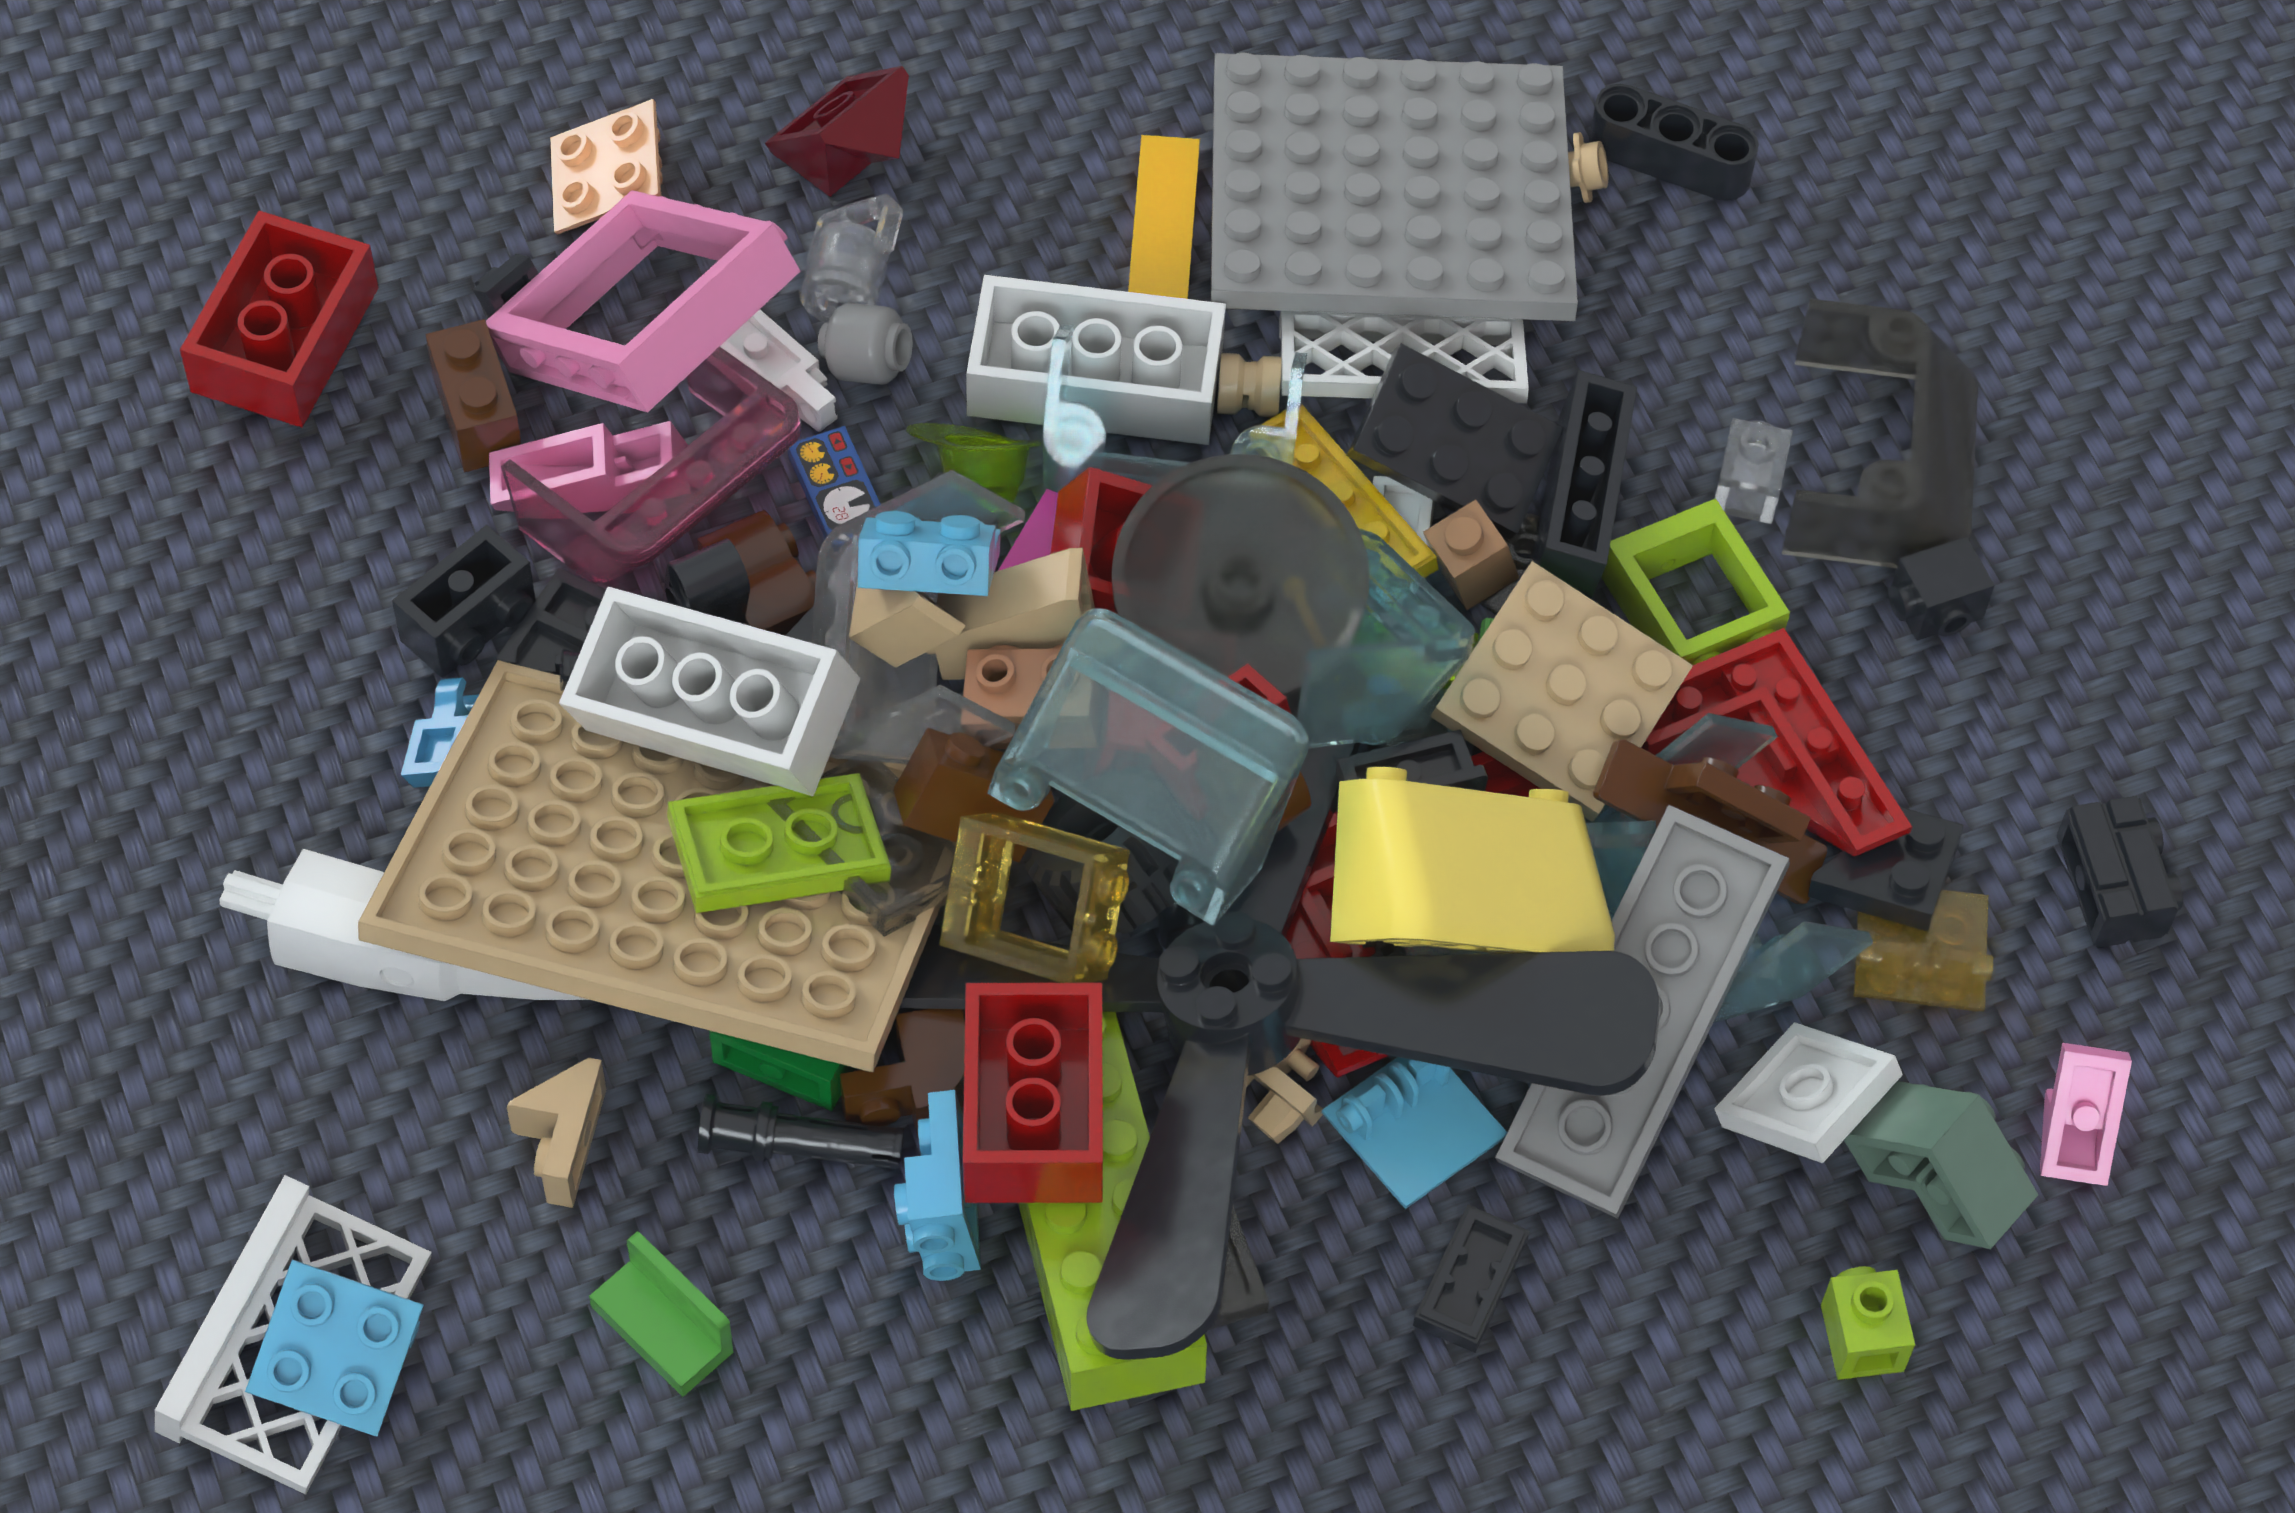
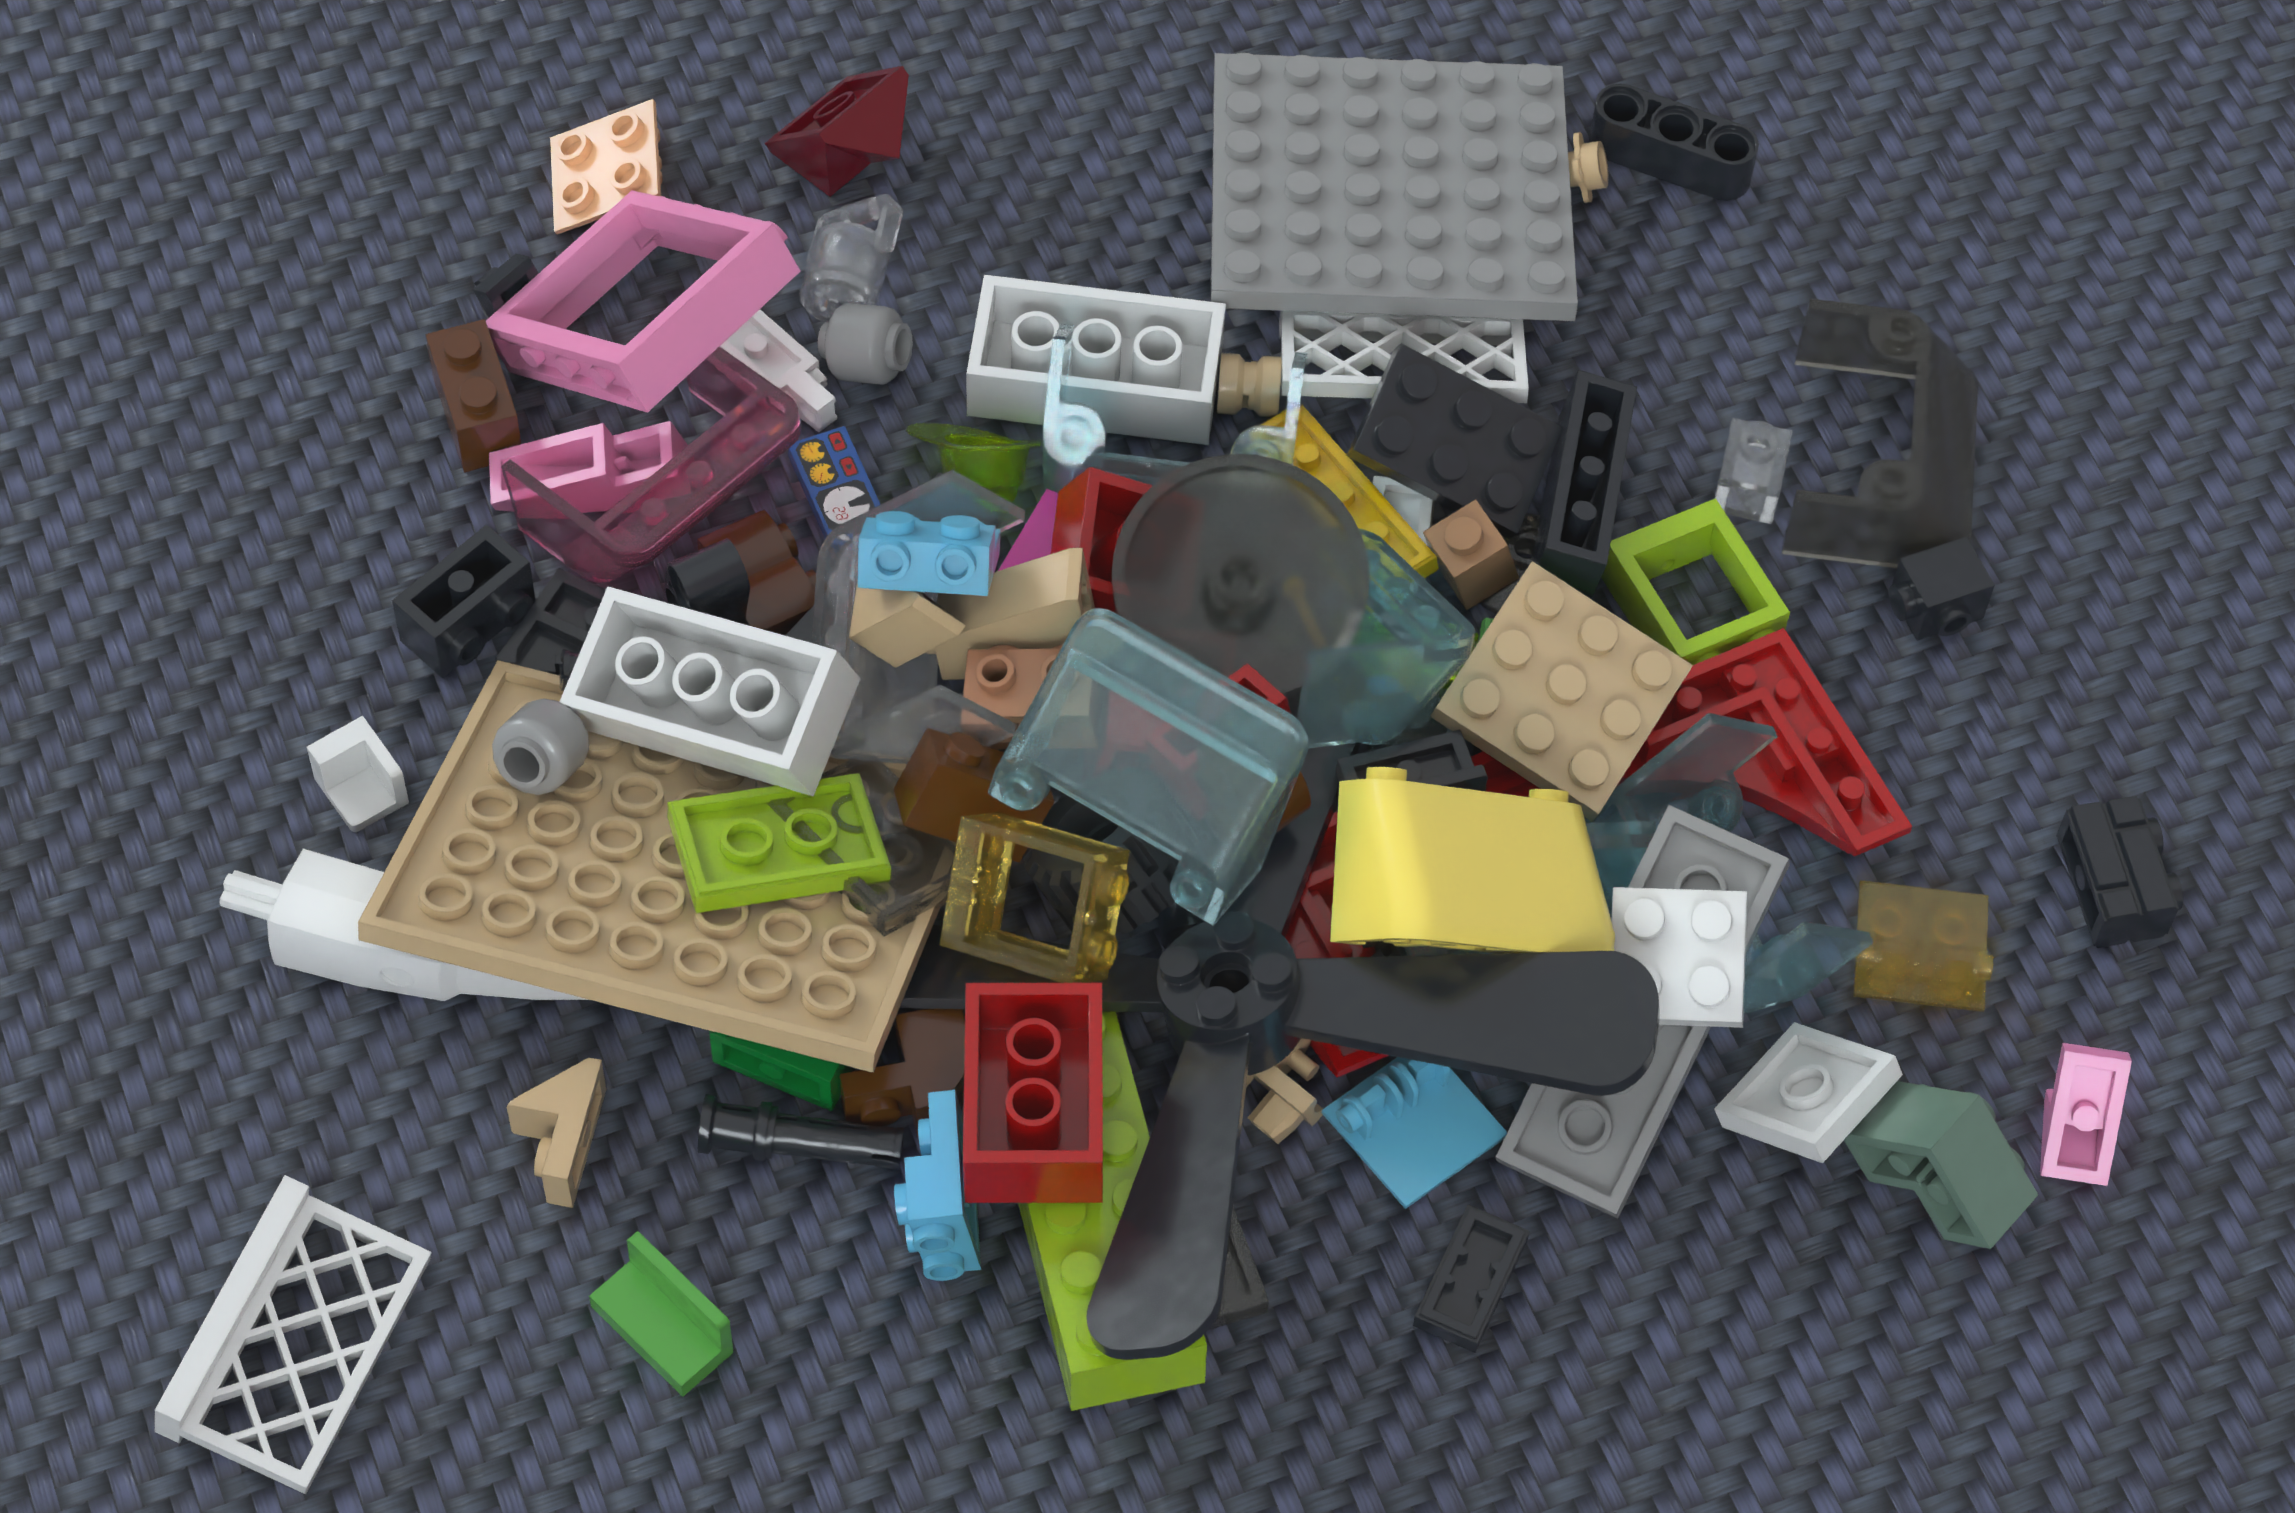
red brick [180,210,378,428] -> none
medium azure hinge [245,1259,424,1437] -> none
dark azure plate [401,677,479,788] -> none
yellow tile [1128,135,1200,299] -> none
reddish brown bracket [1593,739,1827,904] -> none
black wing [1808,807,1964,932] -> none
lime brick [1821,1266,1915,1380] -> none
none -> white panel [307,716,409,832]
none -> light grey head [492,699,589,795]
none -> white plate [1611,887,1748,1028]

